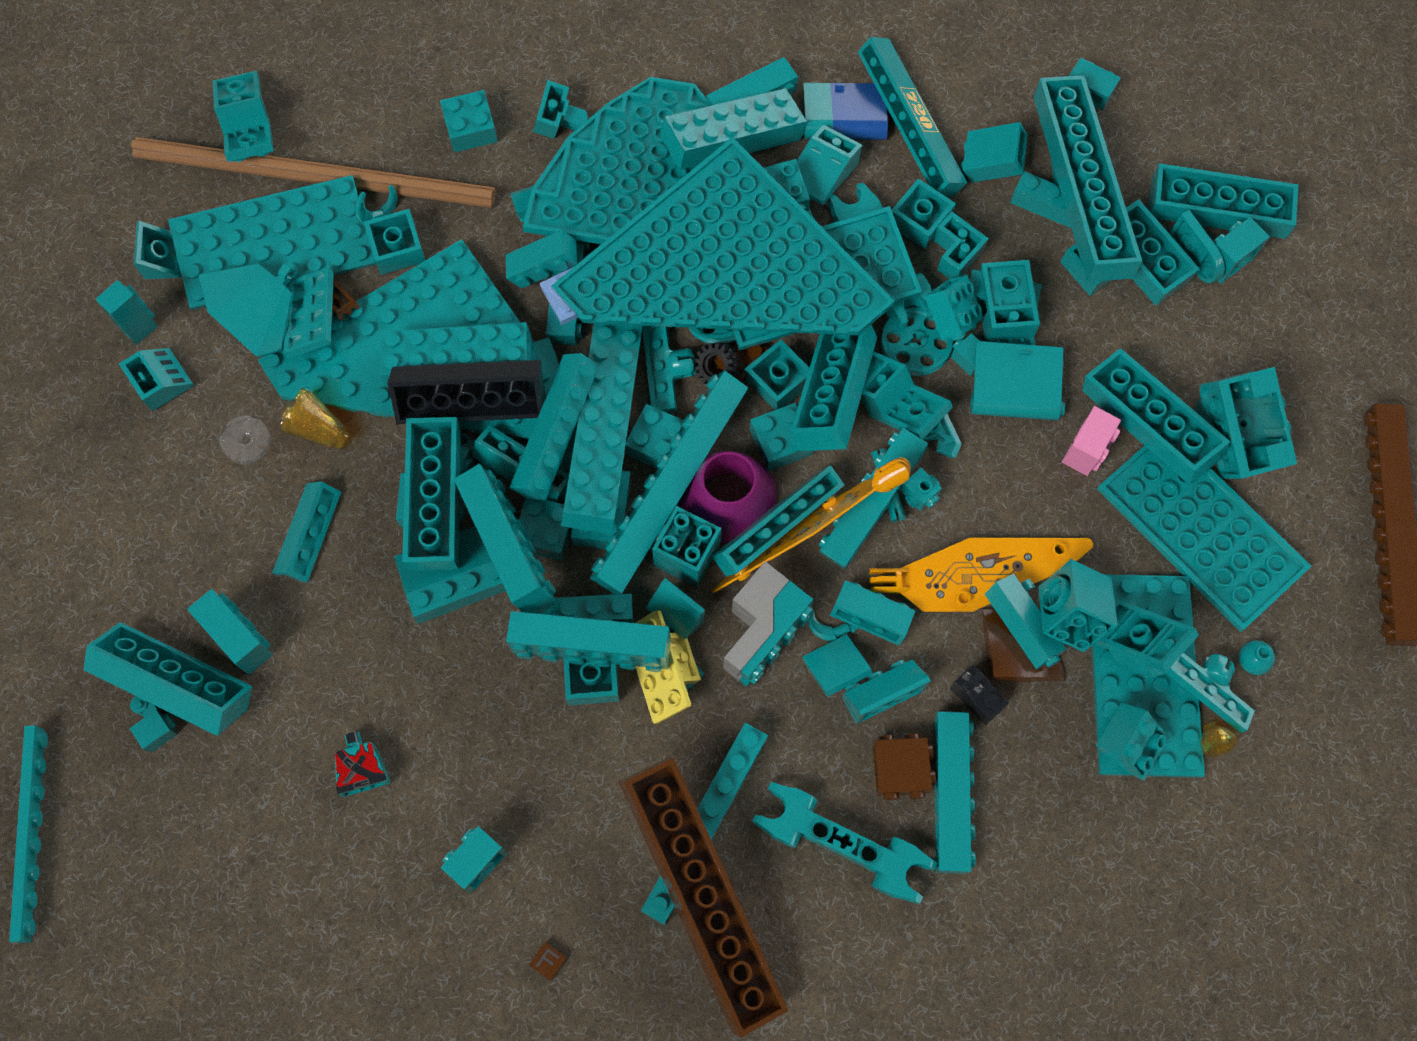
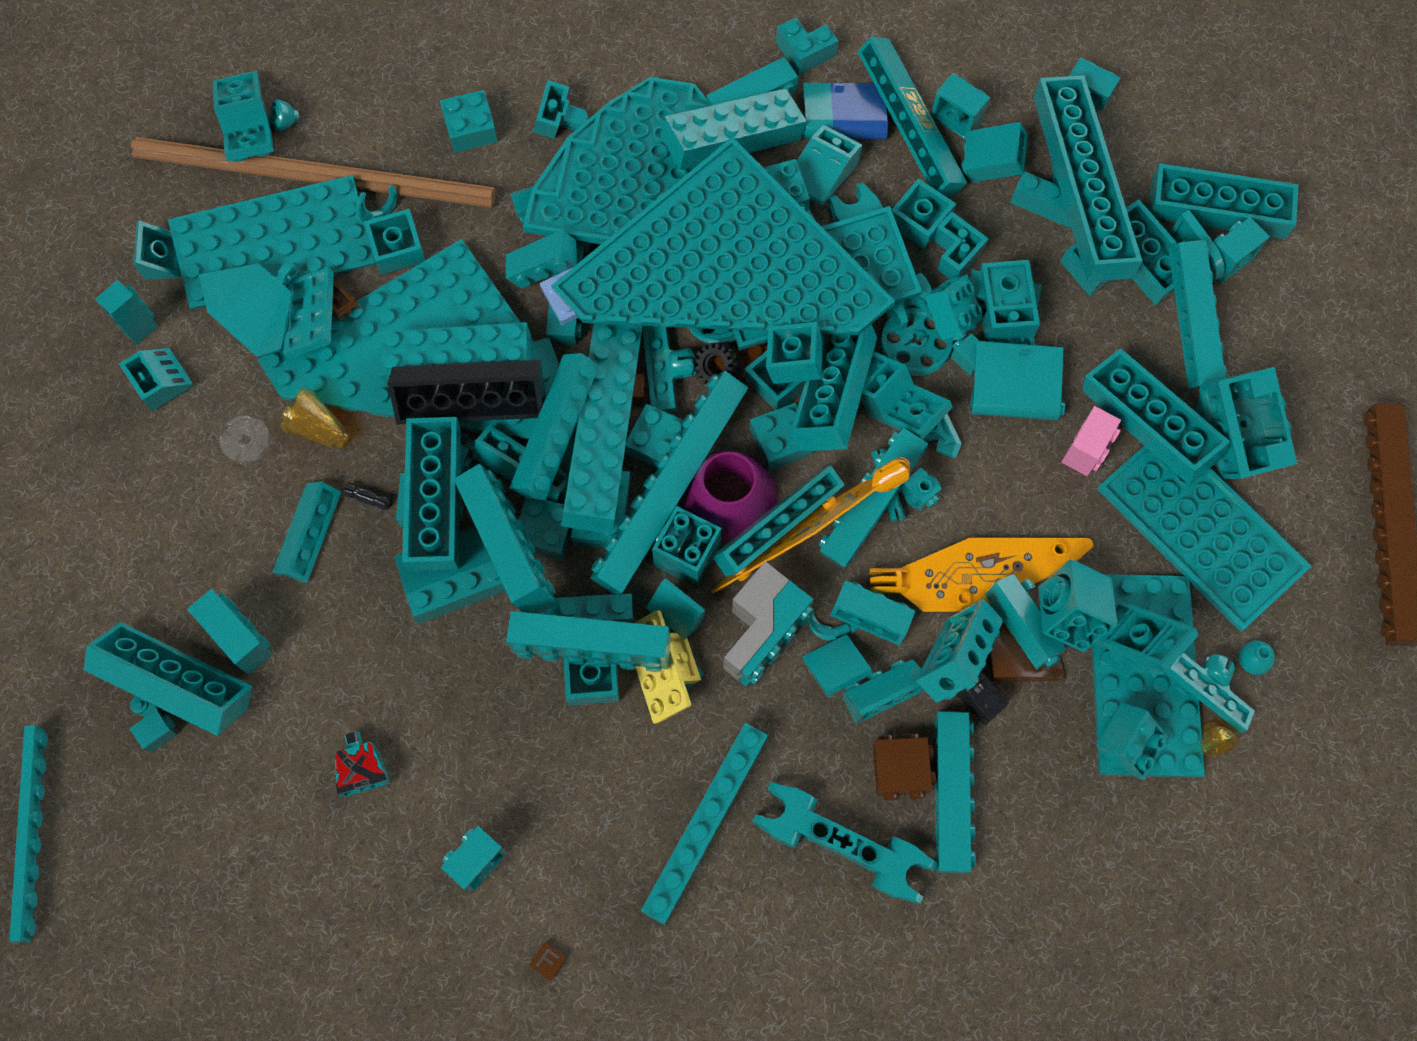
reddish brown brick [619,758,789,1038] -> none
none -> teal brick [270,99,299,132]
none -> black axle [343,482,391,510]
none -> reddish brown tile [633,374,645,406]
none -> teal brick [766,322,823,384]
none -> teal brick [776,18,838,75]
none -> teal brick [916,598,1003,703]
none -> teal brick [931,73,990,141]
none -> teal brick [1168,240,1227,389]

